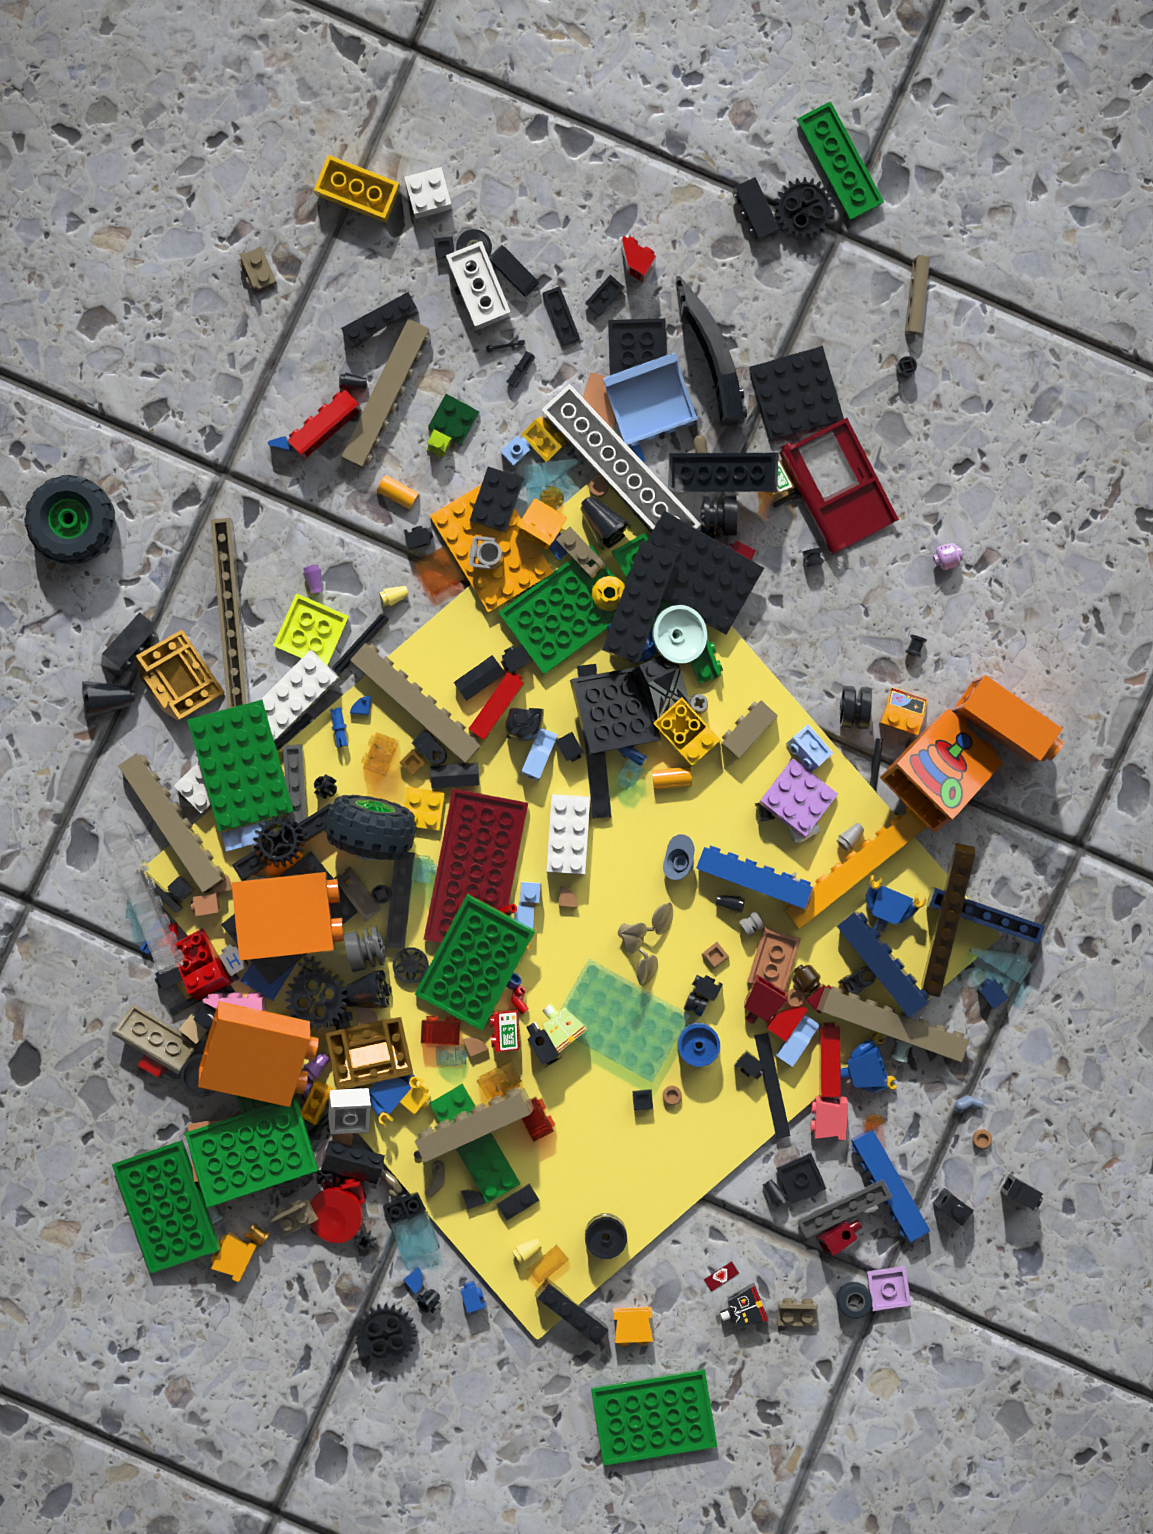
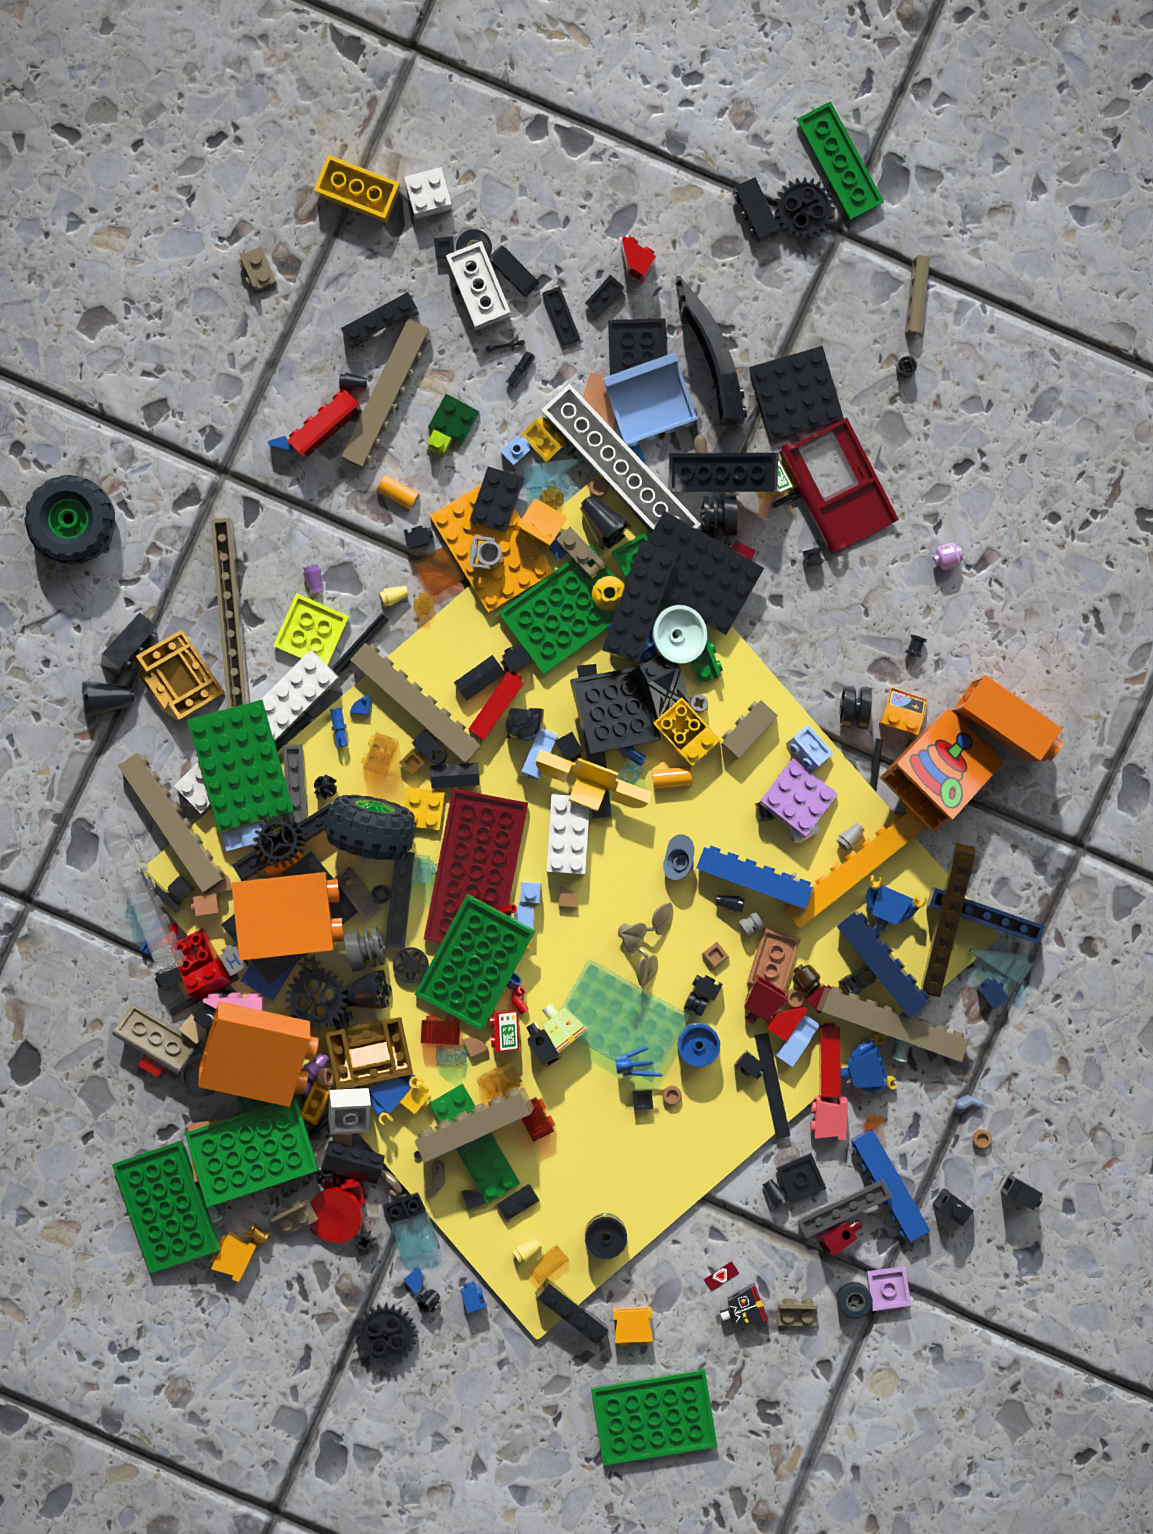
none -> medium nougat tile [317,1068,334,1088]
none -> clear yellow gear [414,593,434,616]
none -> yellow piece [536,750,652,812]
none -> blue plant [615,1046,663,1077]

